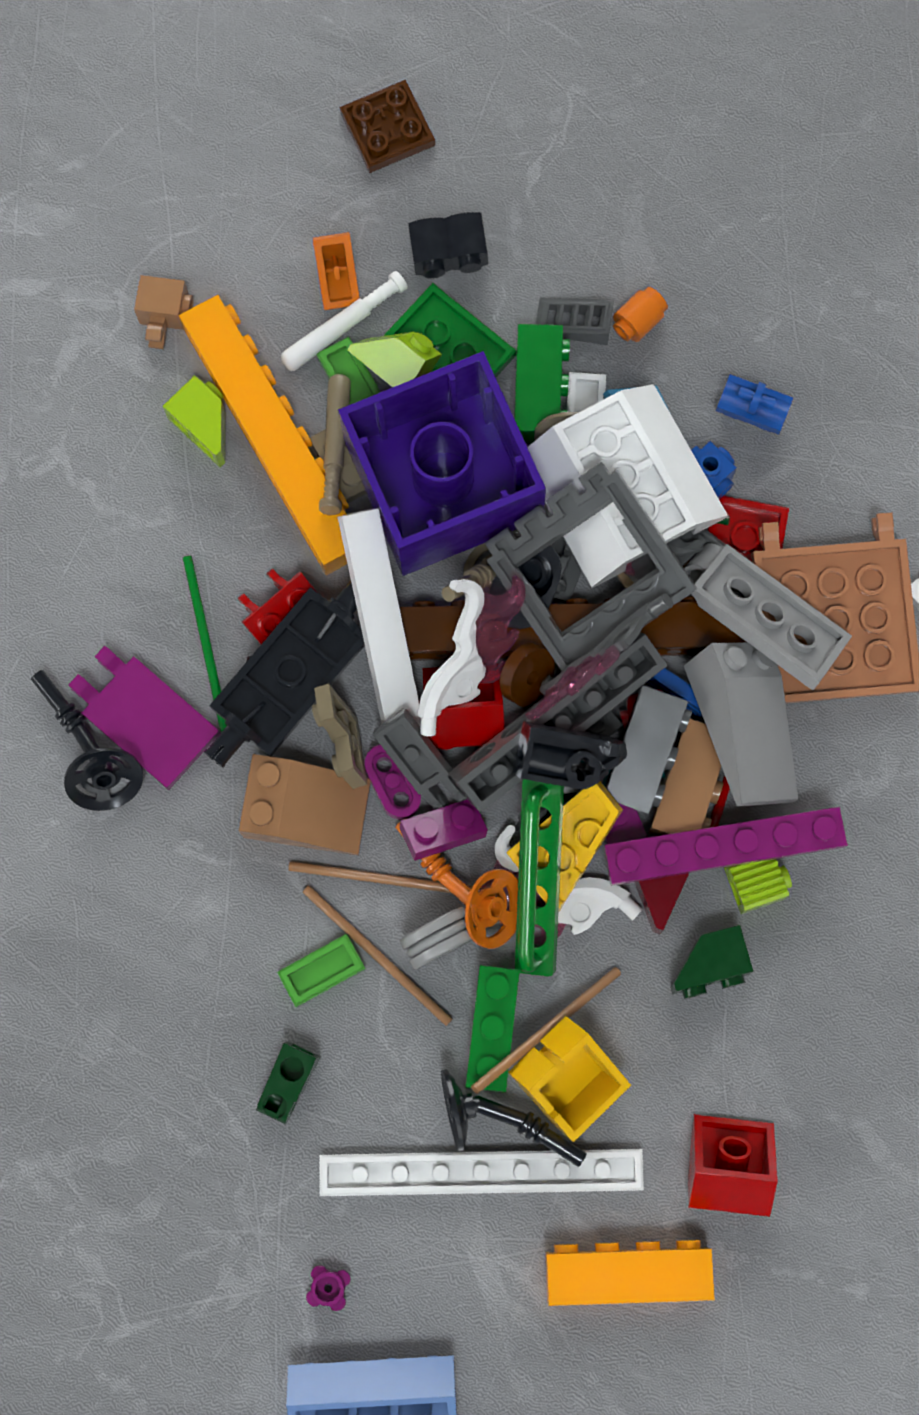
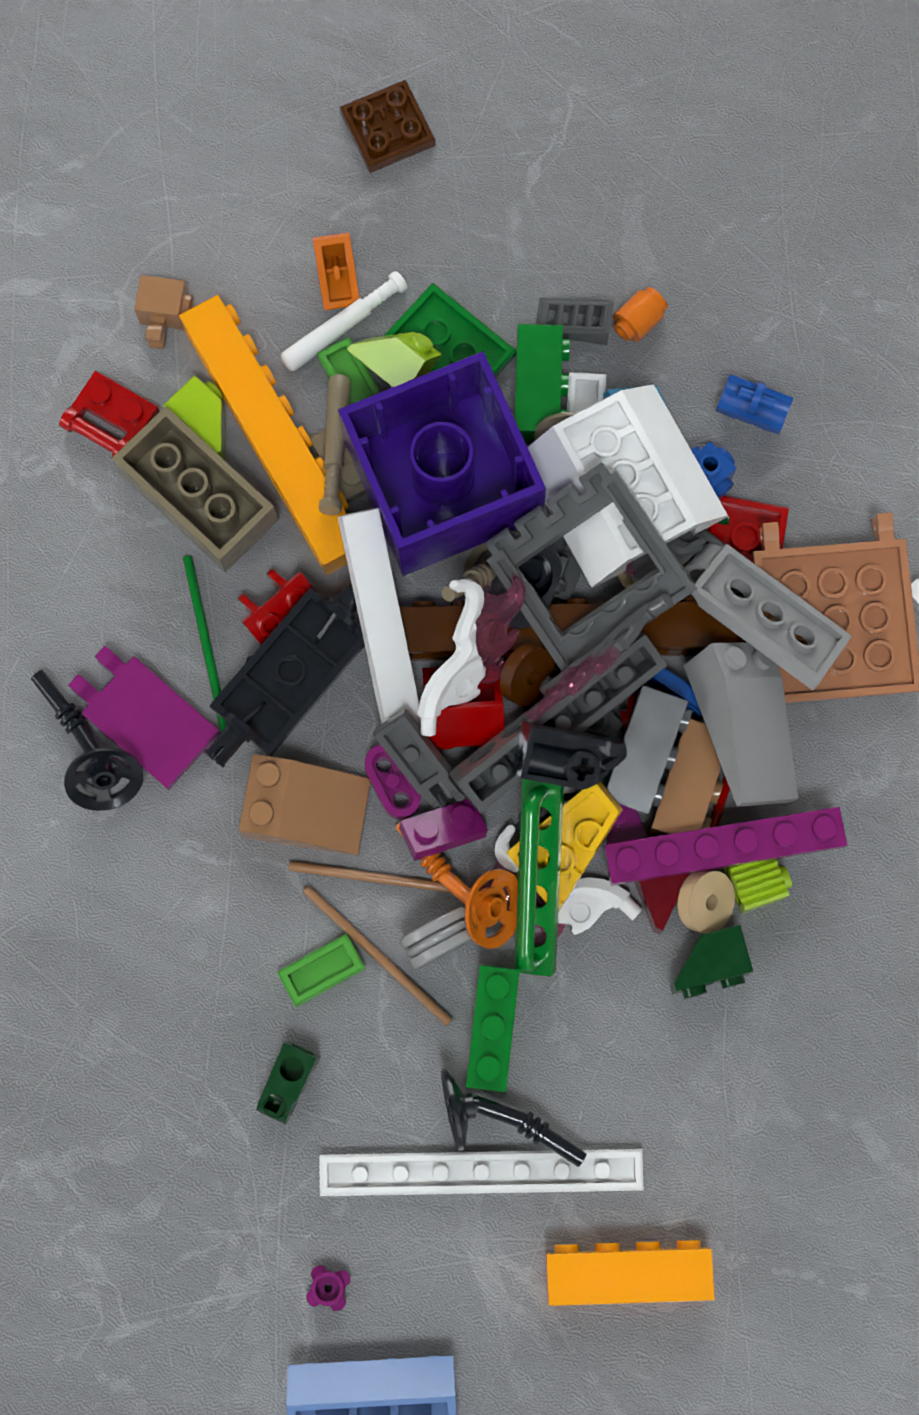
dark tan plate [312,684,368,789] -> none
black brick [408,212,488,279] -> none
medium nougat axle [471,967,621,1094] -> none
yellow piece [508,1016,631,1142] -> none
red slope [688,1114,778,1217] -> none
none -> red plate [59,371,160,457]
none -> dark tan brick [112,406,278,573]
none -> tan piece [677,870,735,934]

